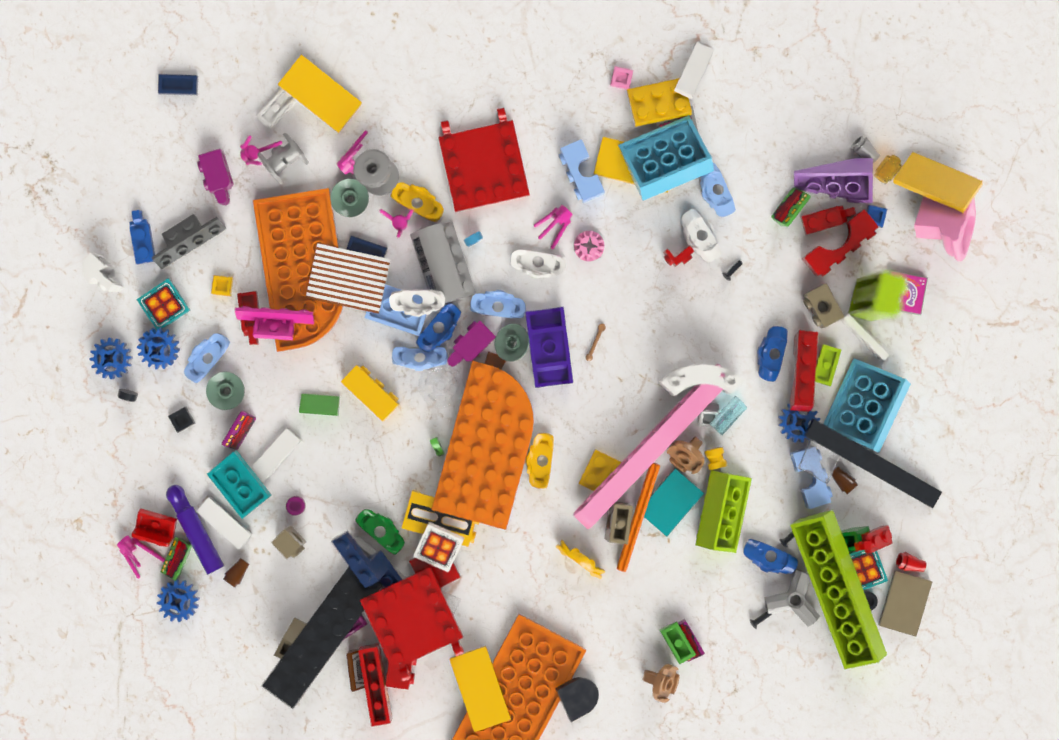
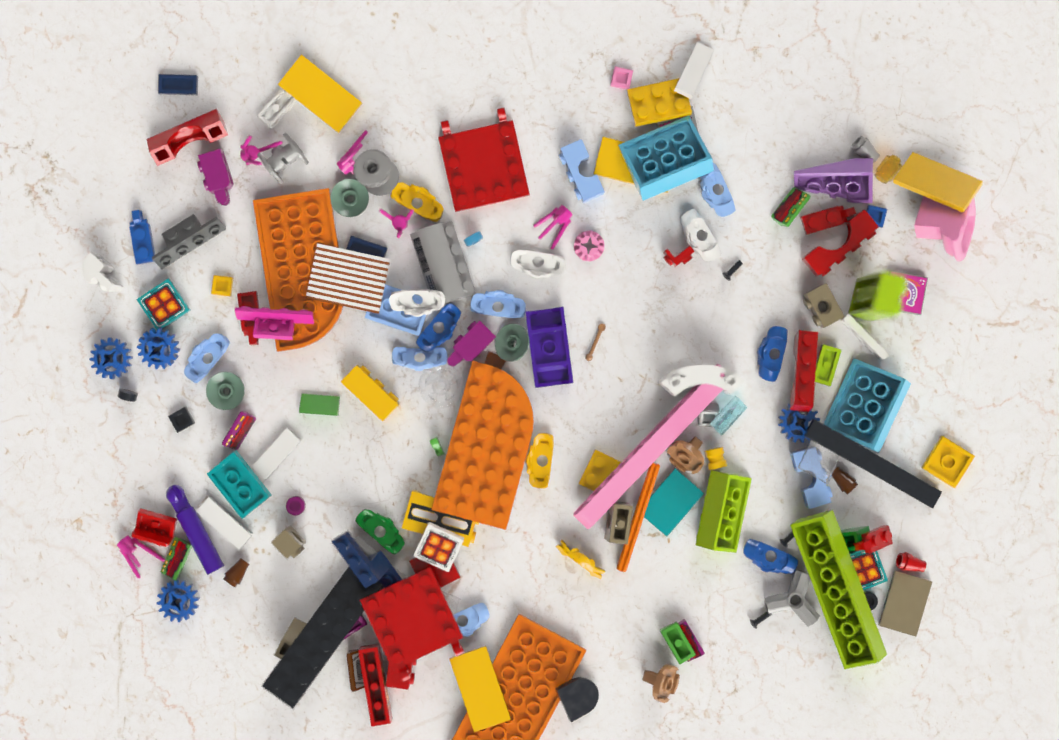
none -> red arch [146,108,228,166]
none -> light blue piece [454,603,490,637]
none -> yellow tile [921,436,975,488]

